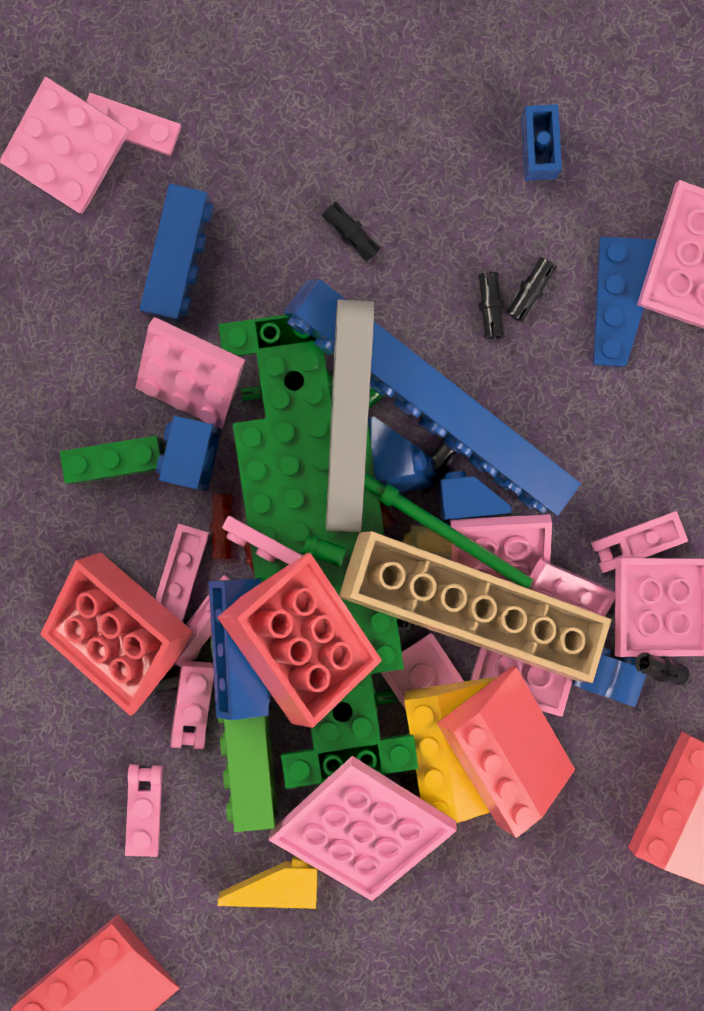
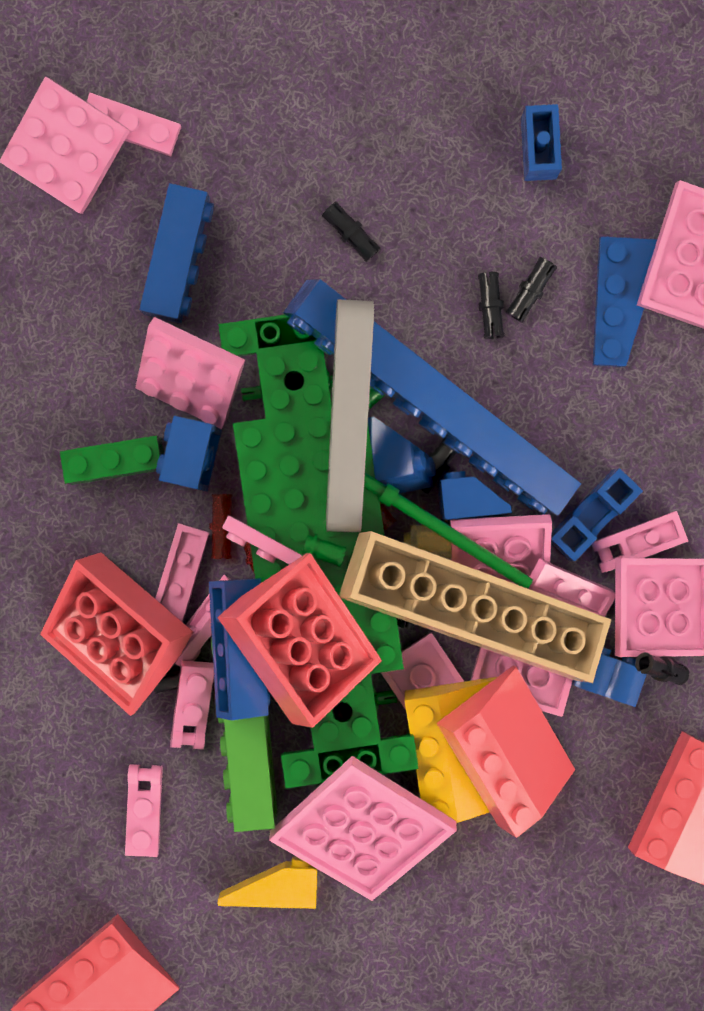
none -> blue arch [551,468,643,562]

